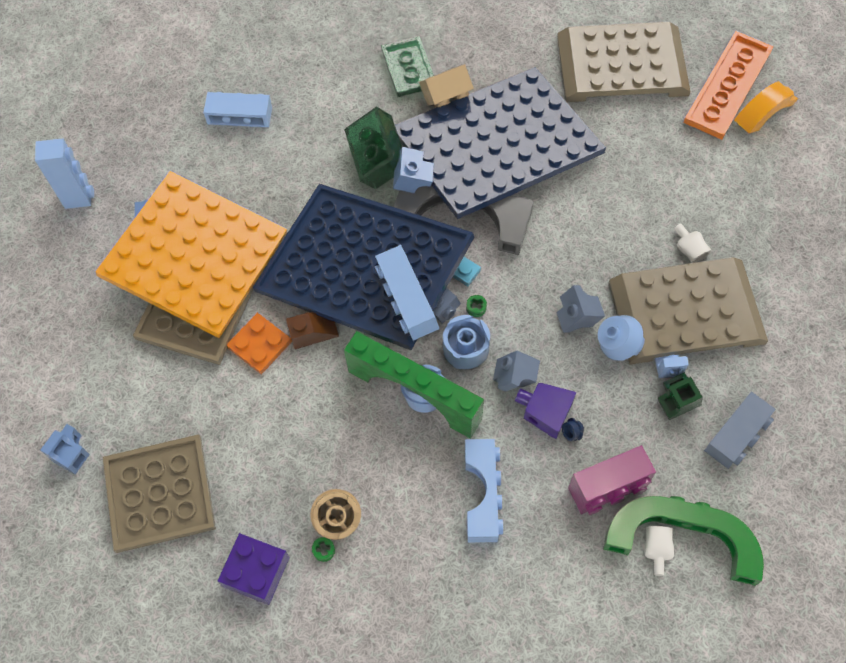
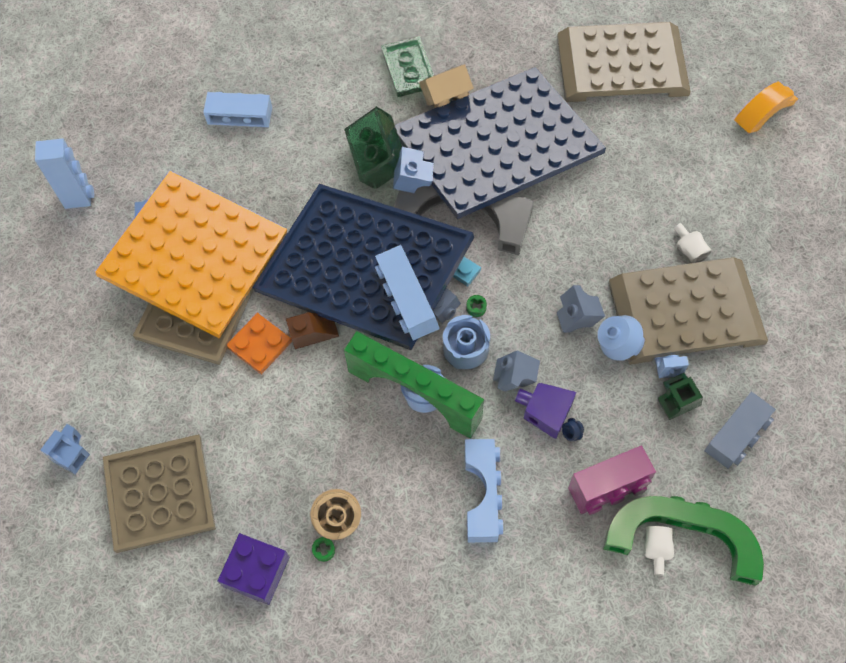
plate [683,31,774,140] -> none

